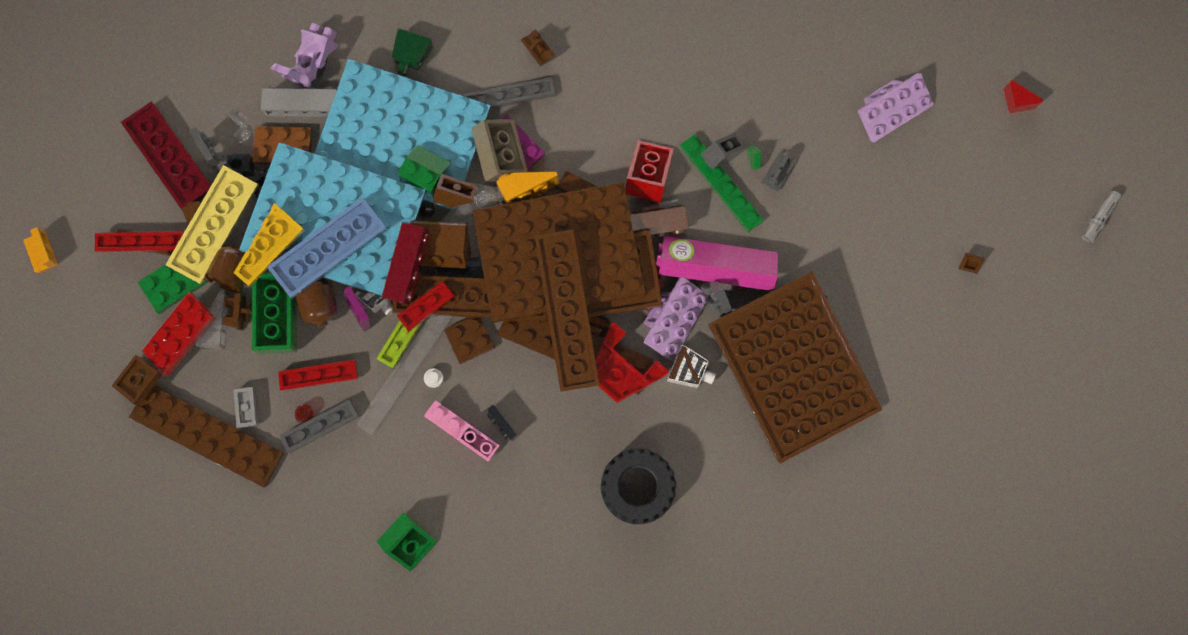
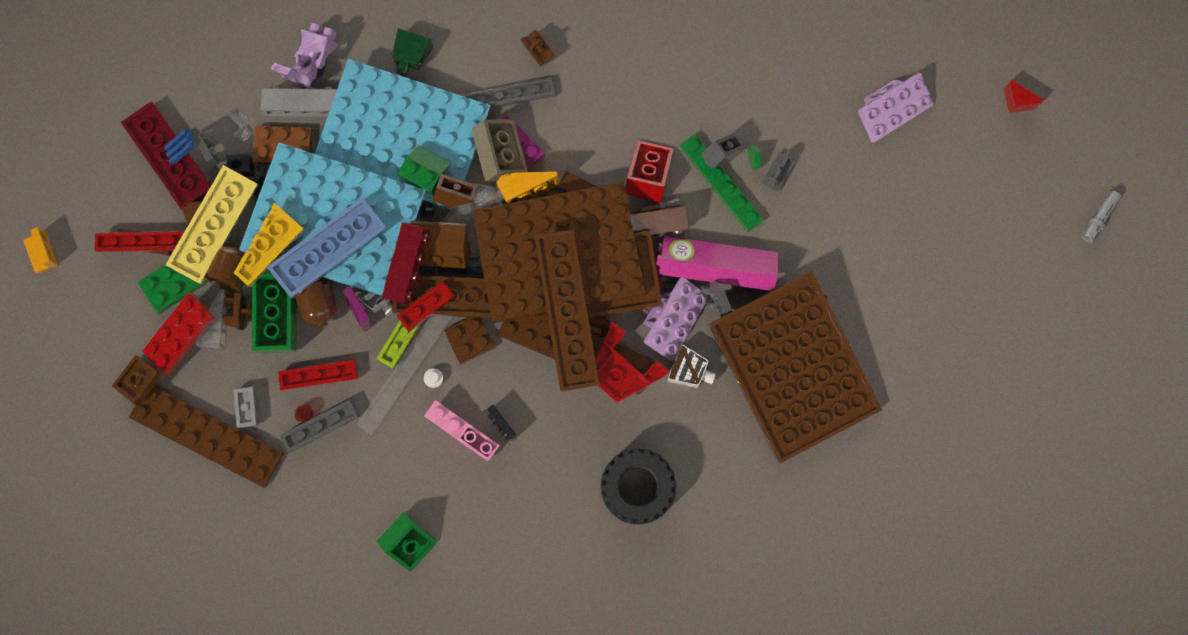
reddish brown slope [959,253,984,274] -> none
none -> blue tile [164,129,196,164]

